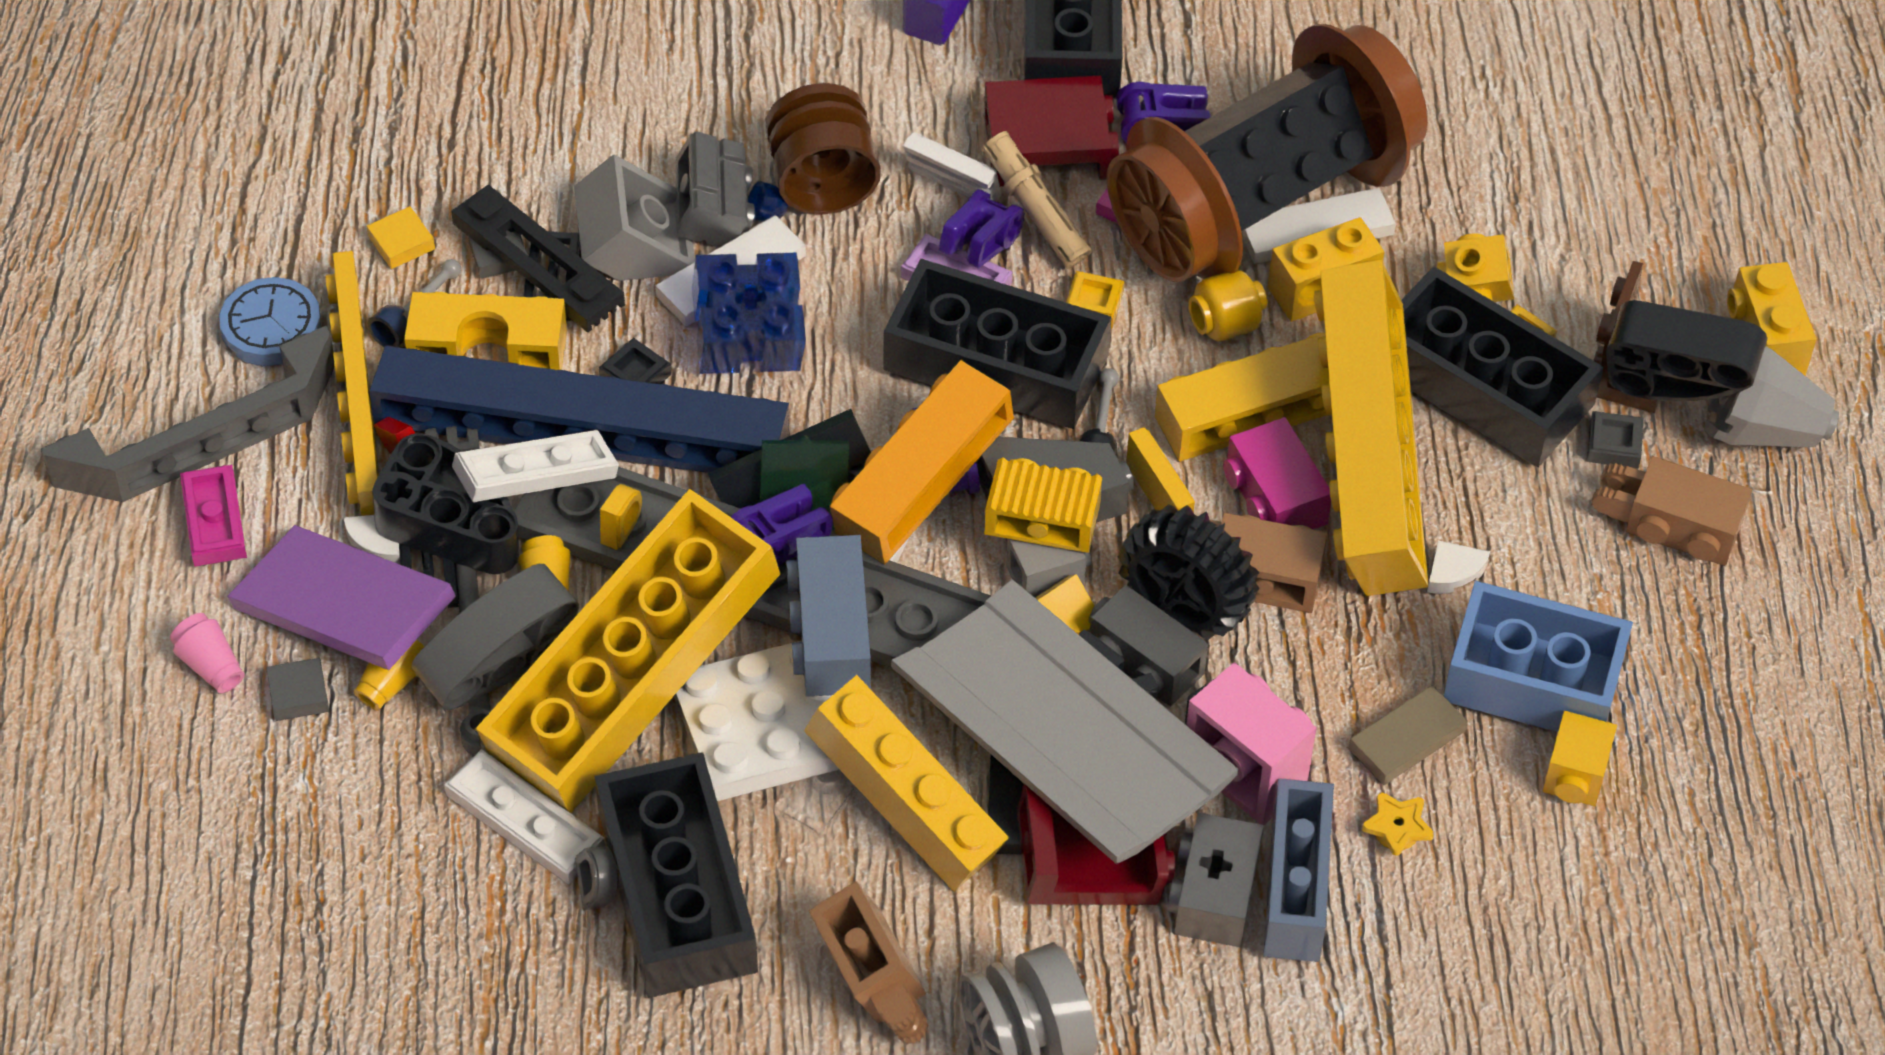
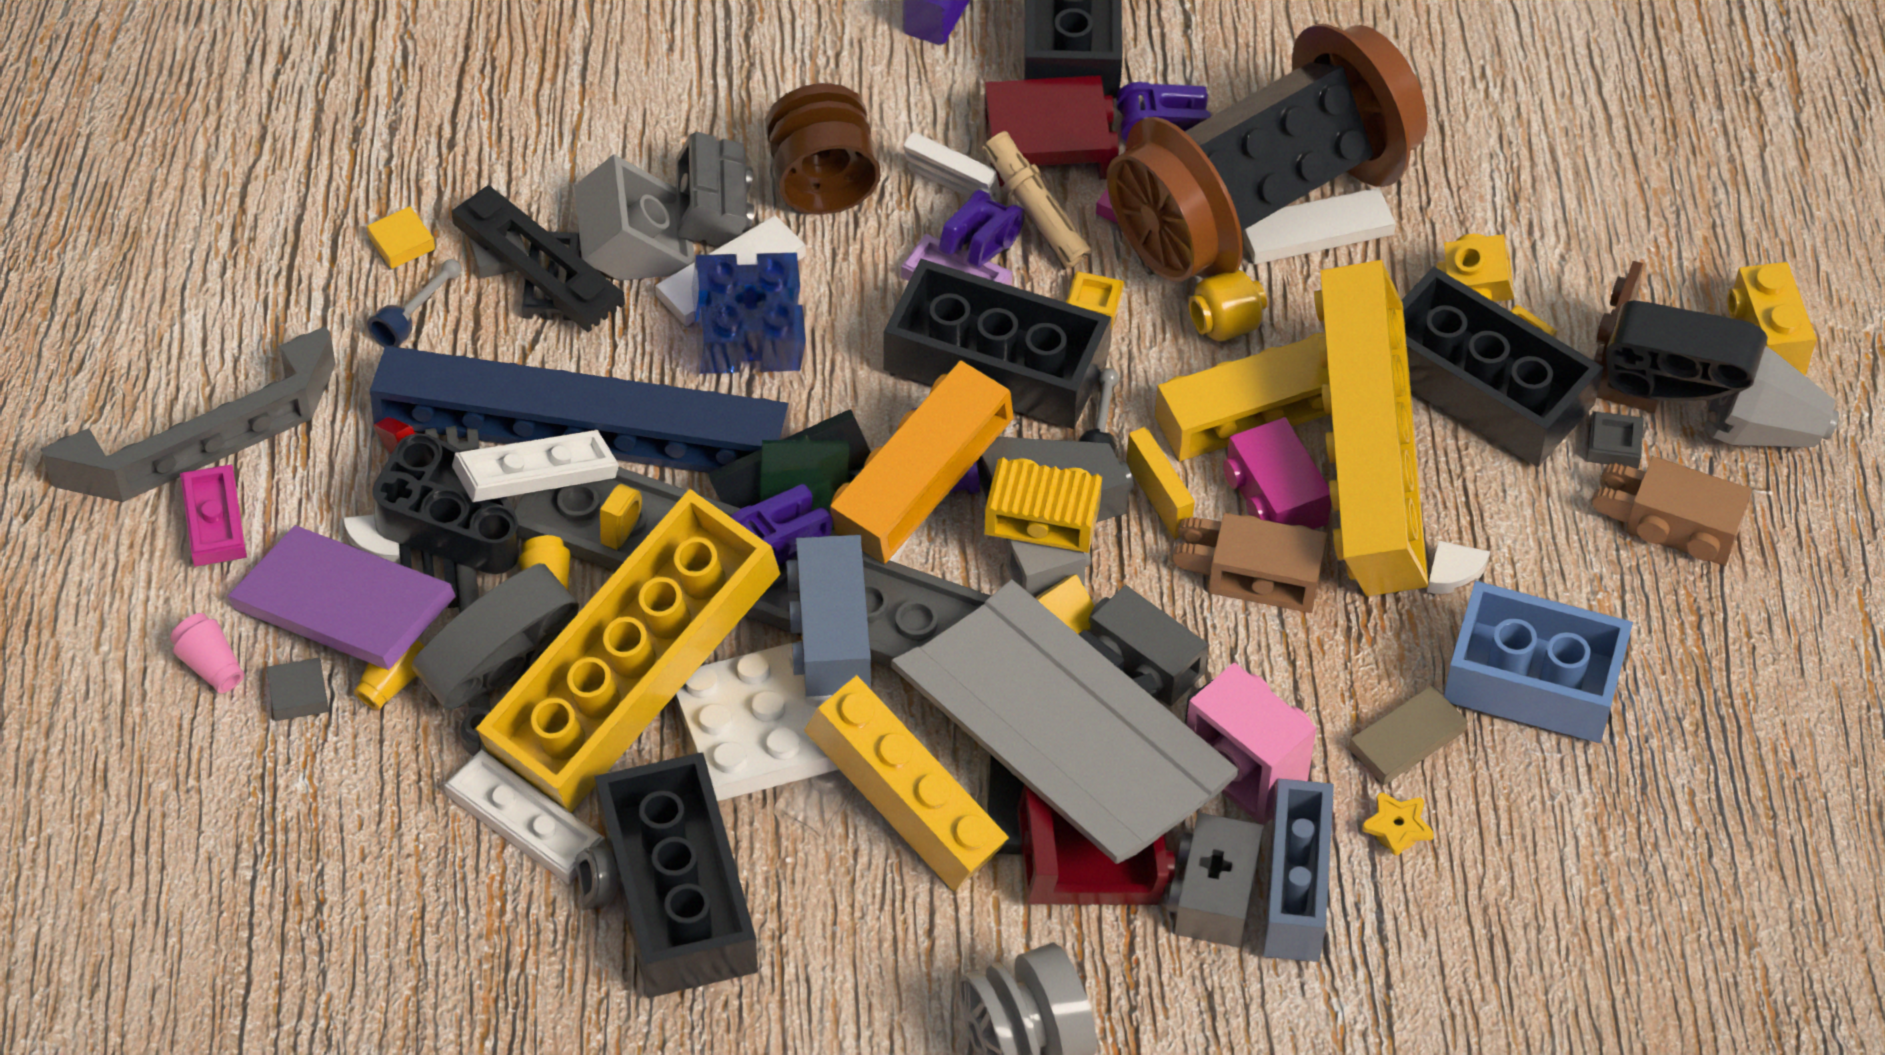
medium blue tile [219,277,322,366] -> none
yellow plate [325,251,379,516] -> none
yellow arch [404,292,567,370] -> none
black tile [599,337,671,384] -> none
clear blue hinge [747,181,788,222] -> none
medium nougat hinge [809,881,929,1045] -> none
black gear [1118,504,1260,641] -> none
yellow brick [1268,217,1385,322] -> none
yellow brick [1542,710,1617,807] -> none

